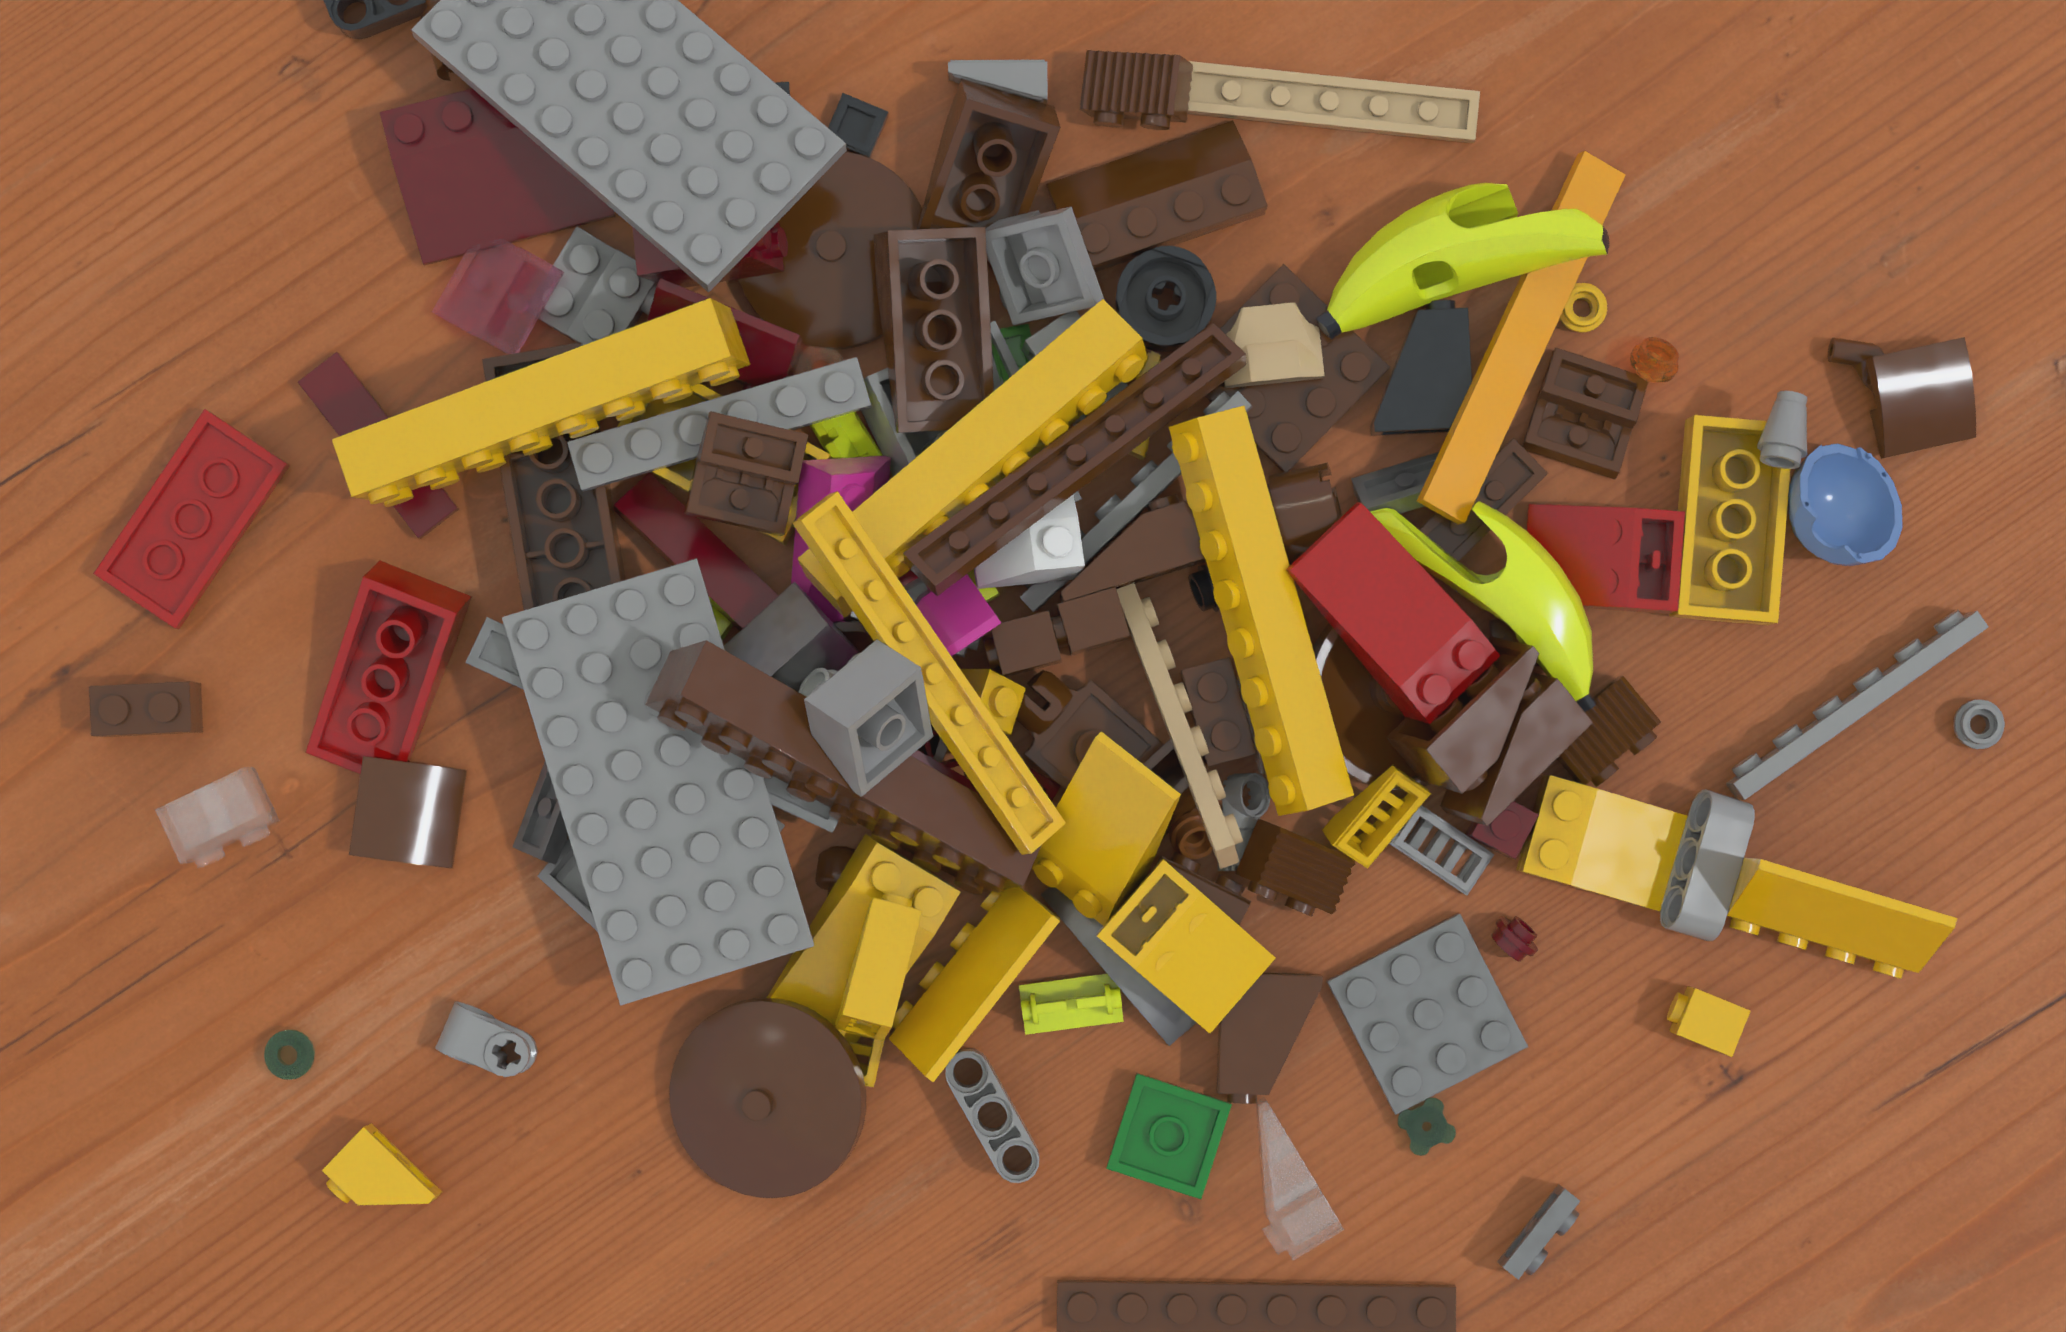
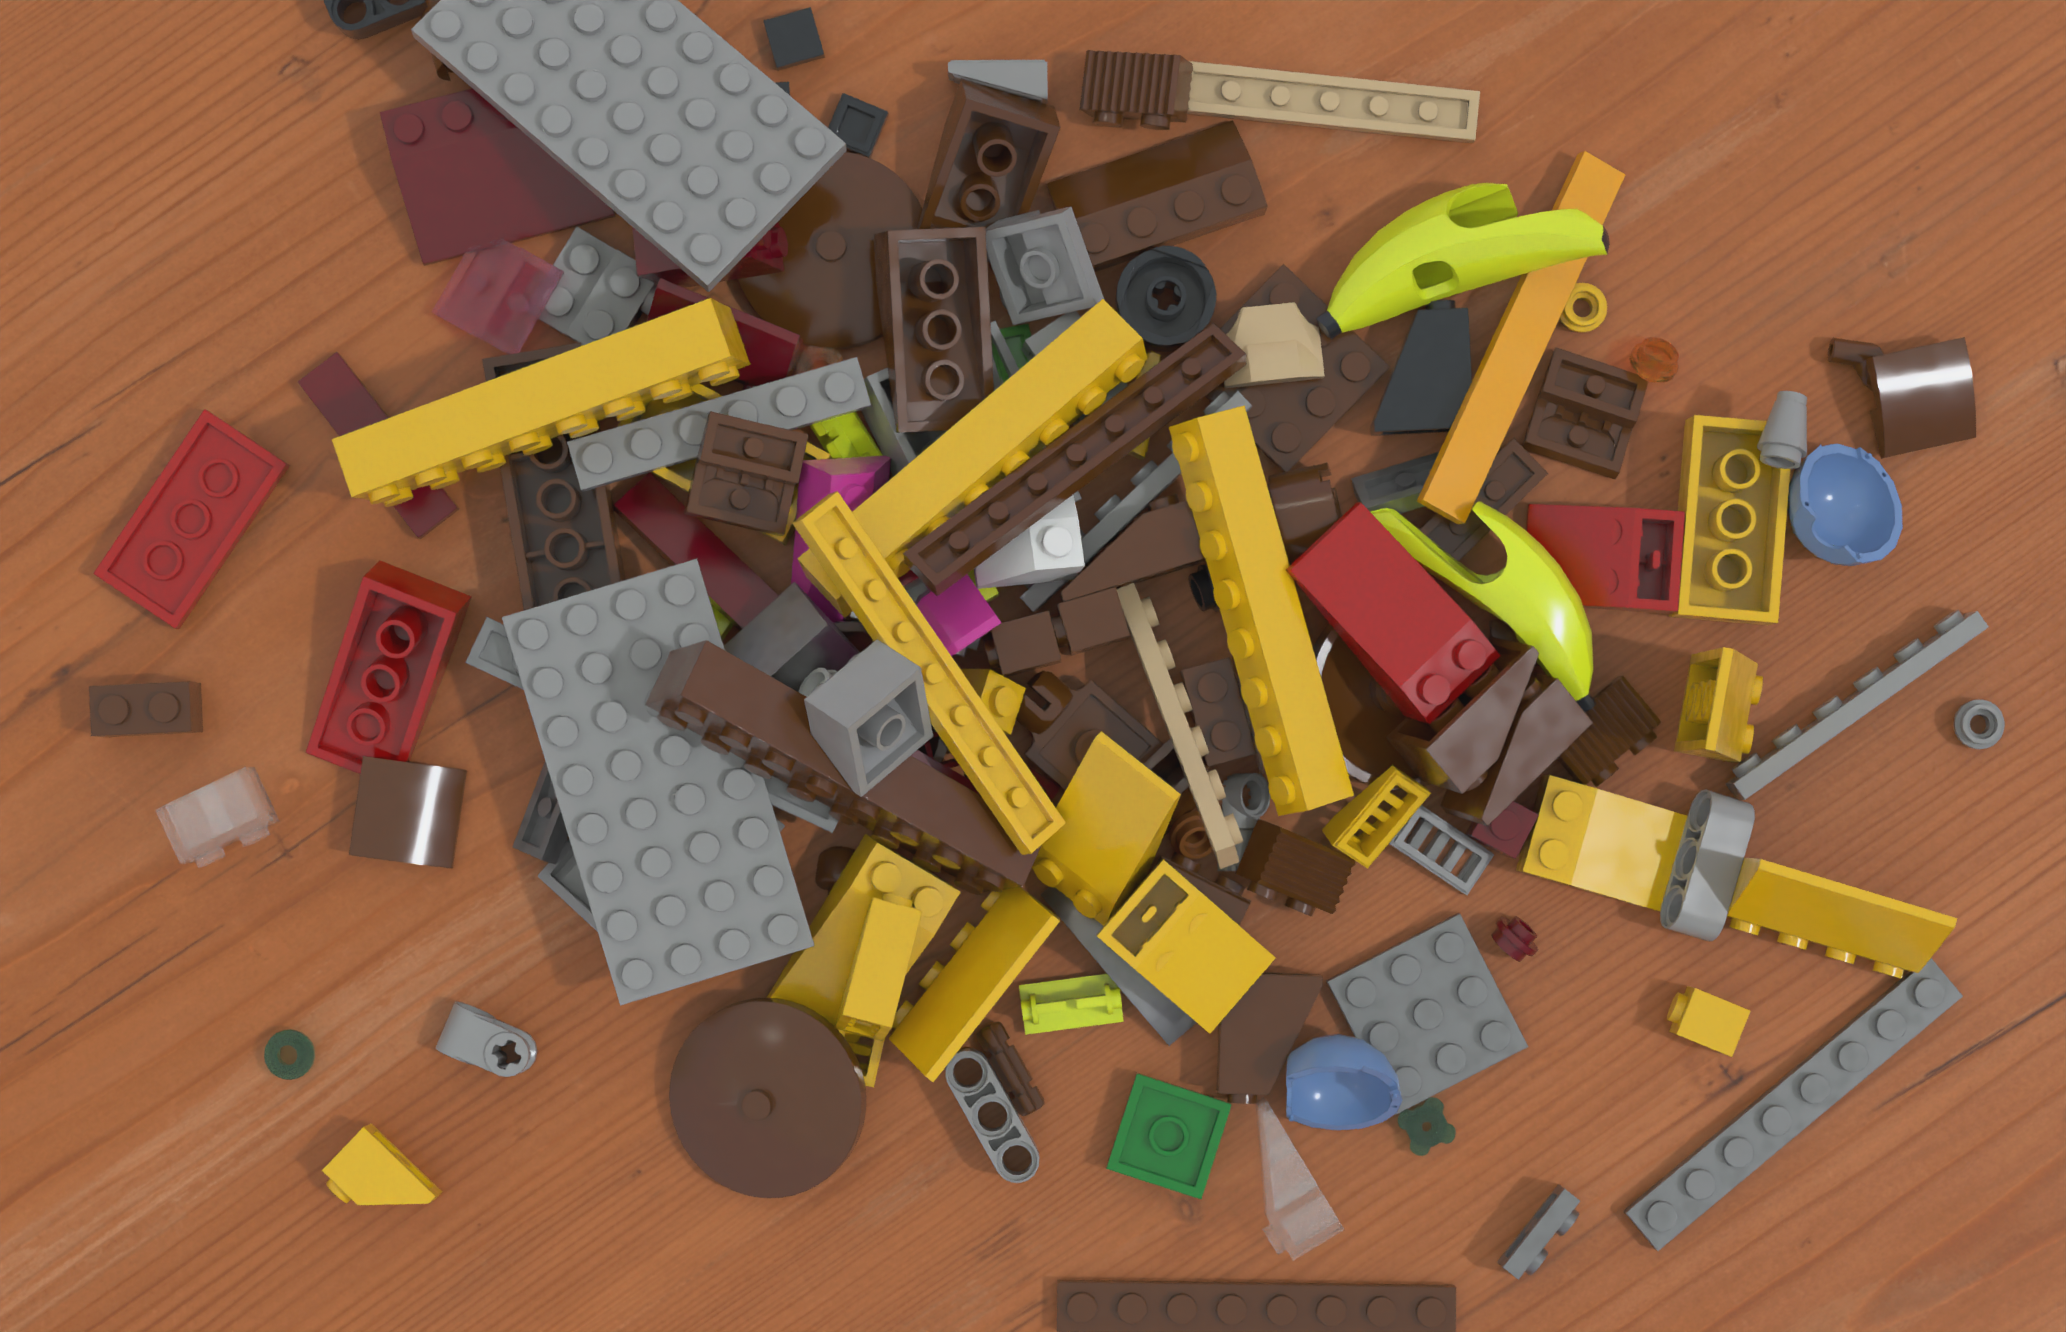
none -> black tile [763,7,825,71]
none -> reddish brown axle [976,1021,1045,1116]
none -> medium blue cylinder [1286,1034,1402,1130]
none -> flat silver plate [1624,958,1963,1251]
none -> yellow slope [1674,647,1763,762]

